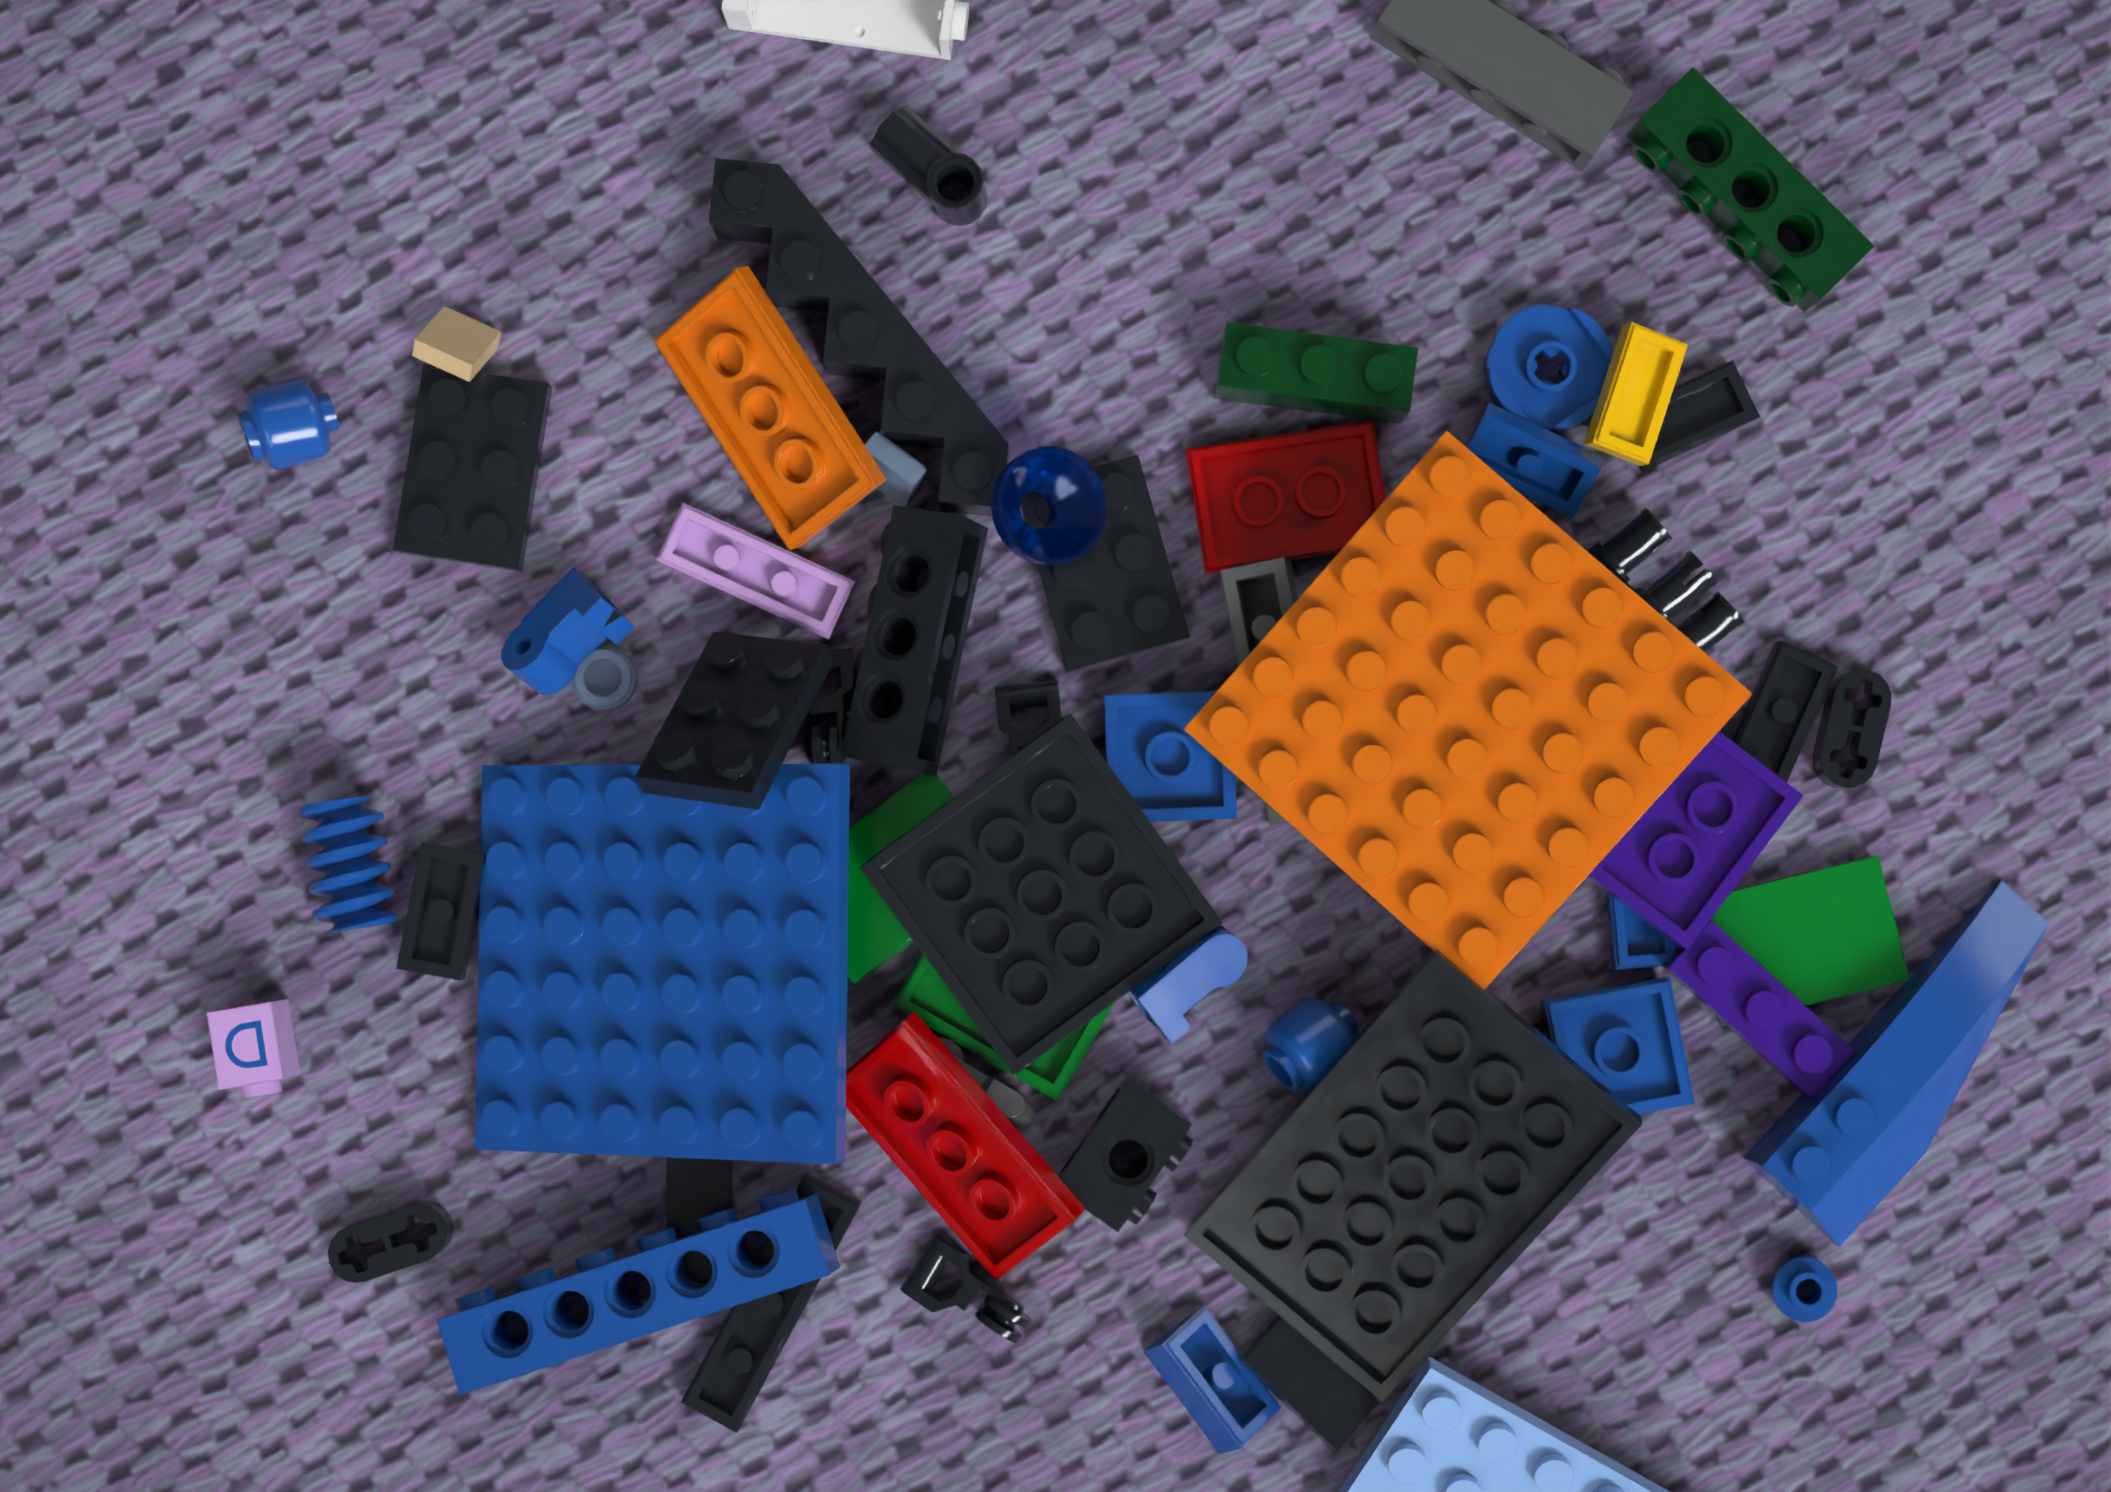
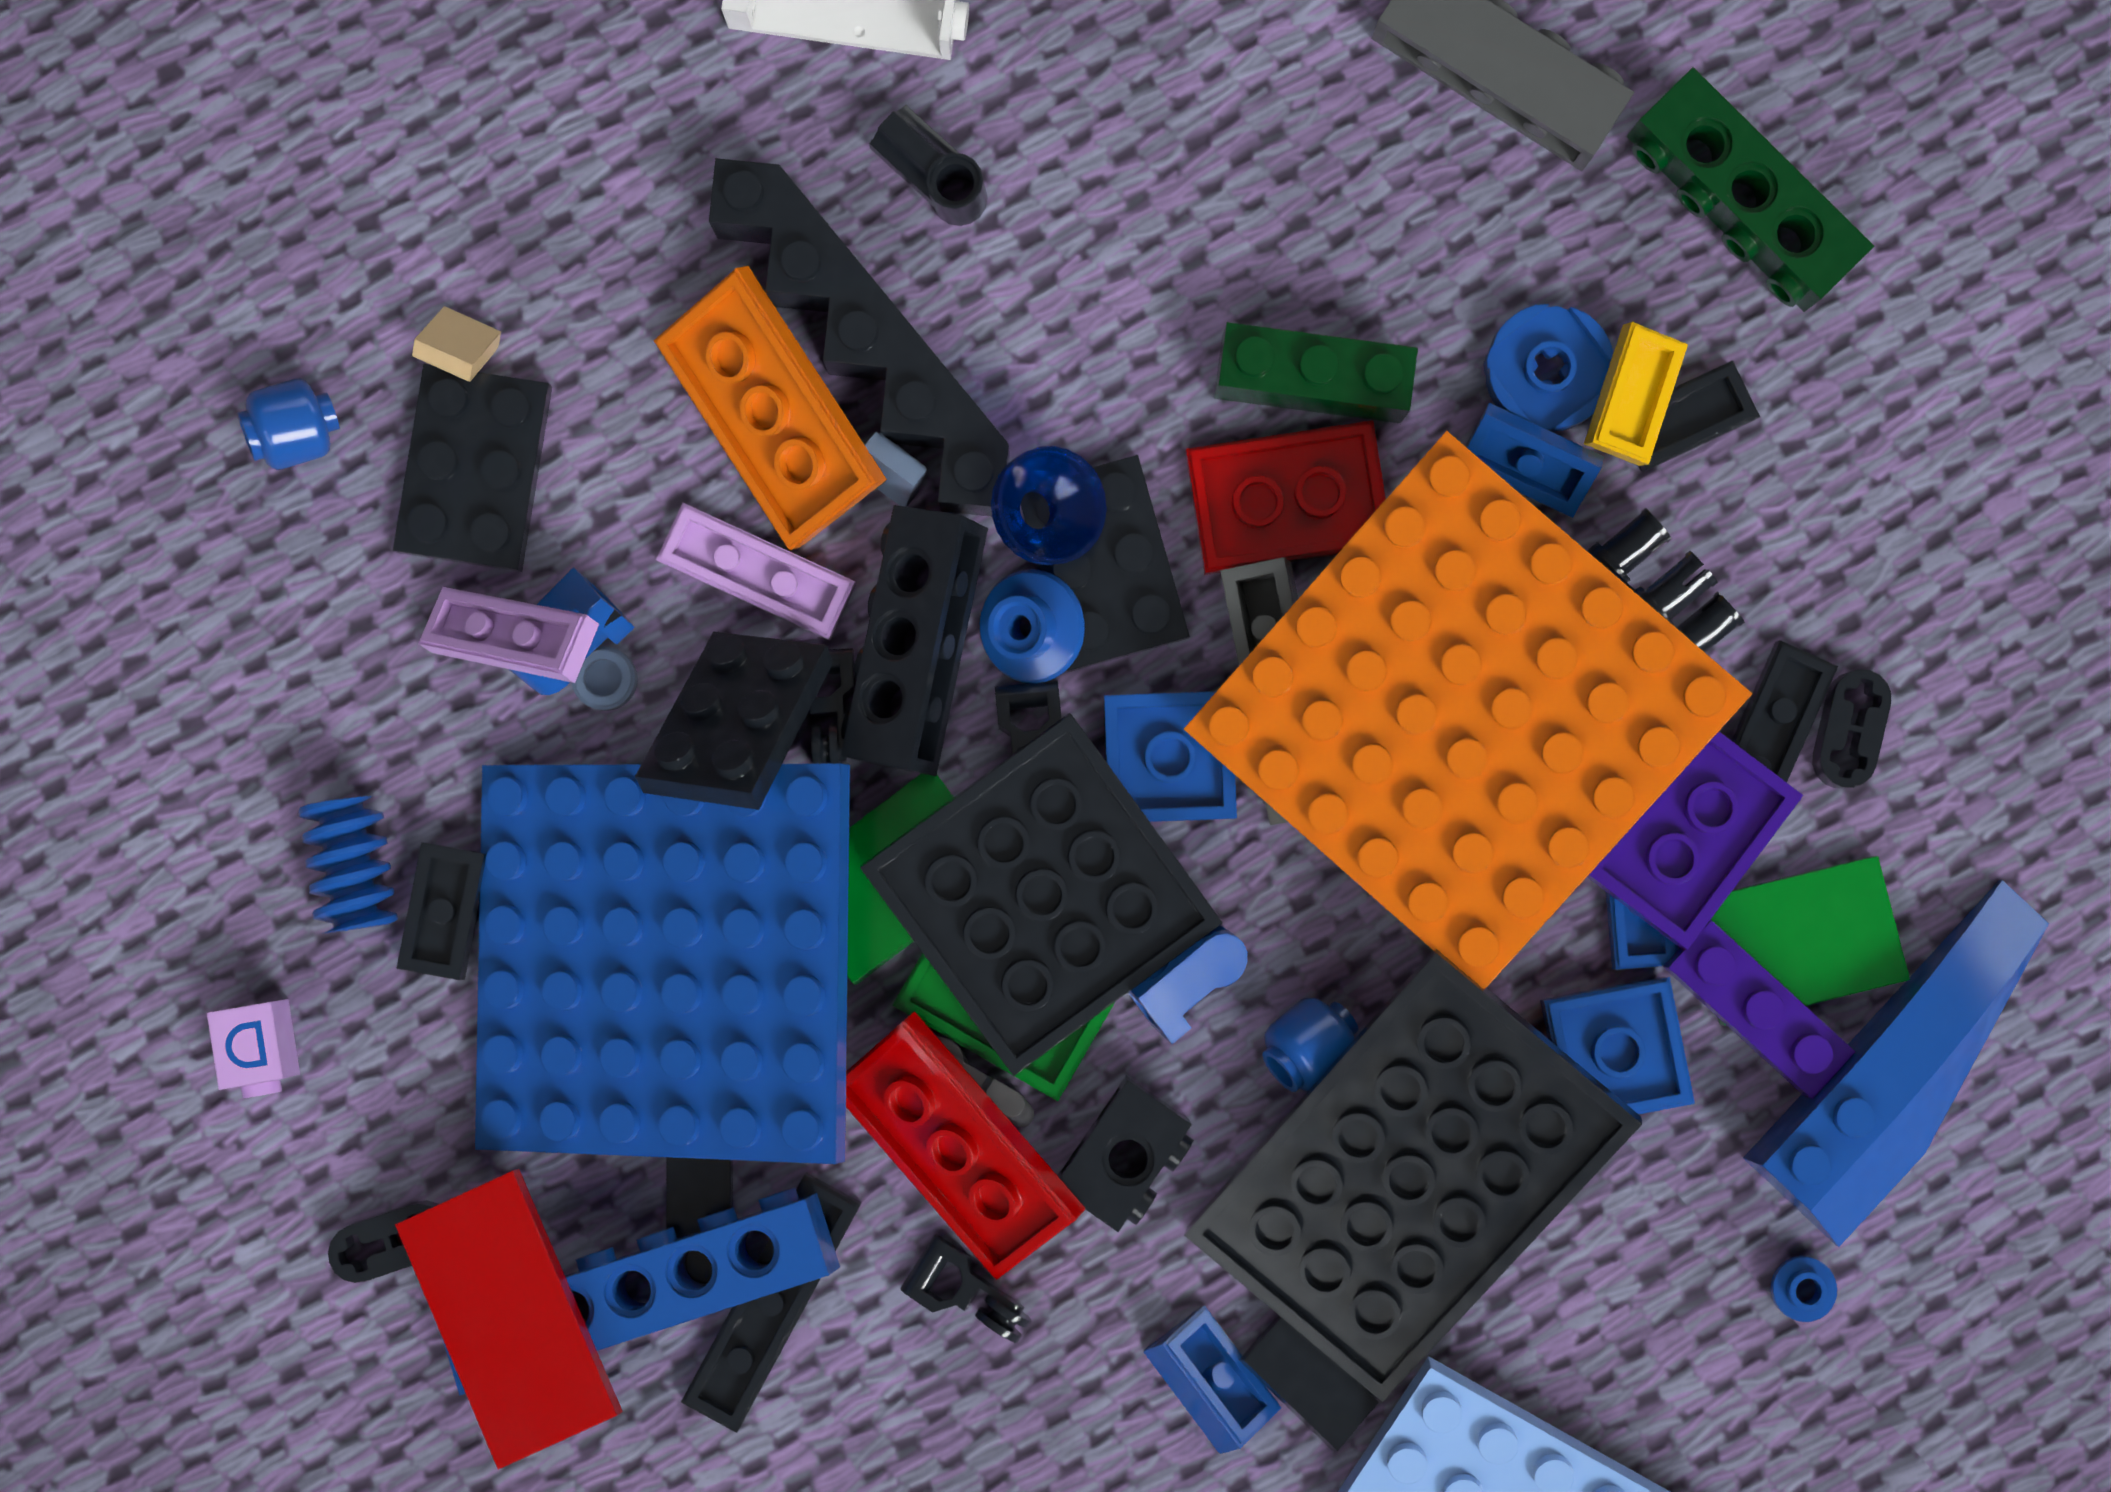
none -> red tile [395,1169,623,1470]
none -> lavender tile [418,587,599,683]
none -> blue piece [980,569,1085,683]

